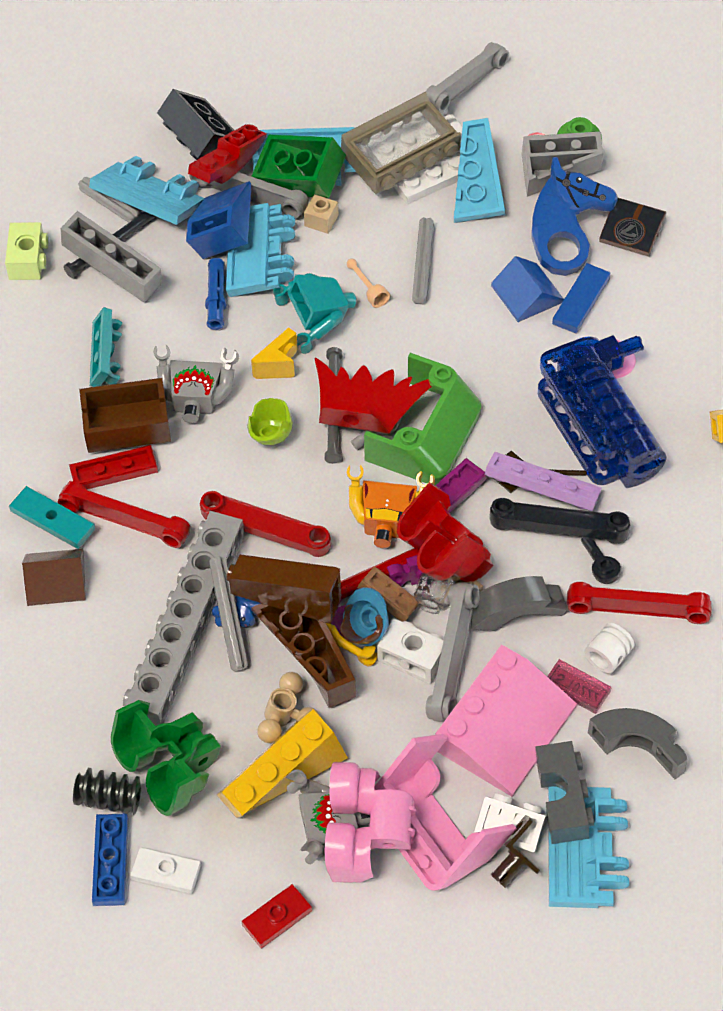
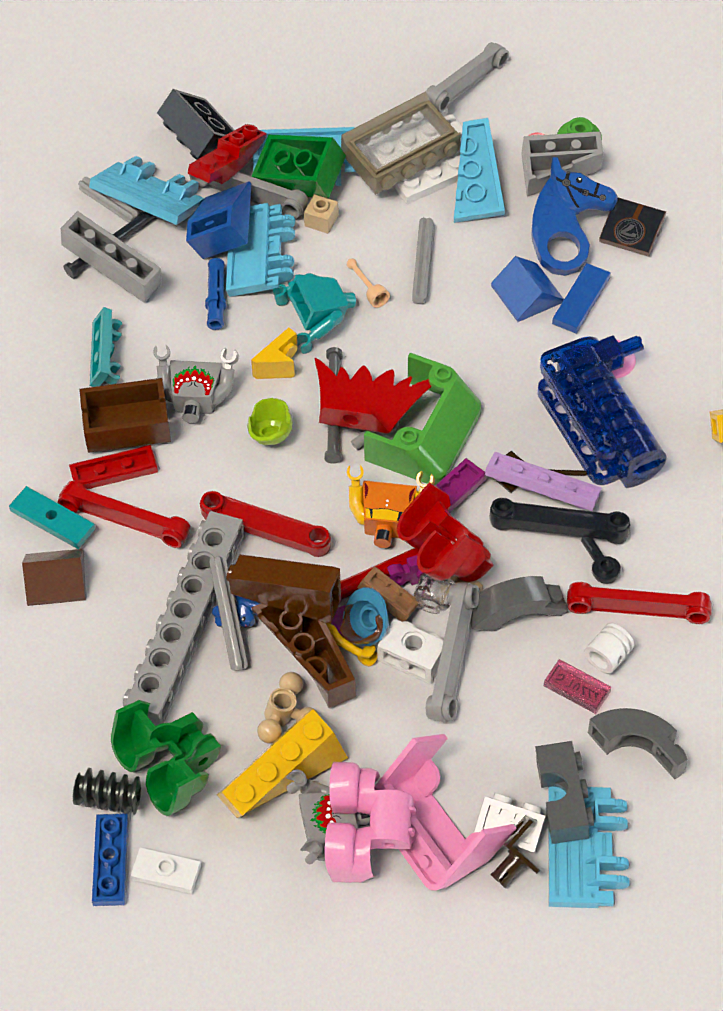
yellowish green brick [5,222,48,280] -> none
red plate [241,884,312,949] -> none
bright pink slope [435,645,577,797] -> none

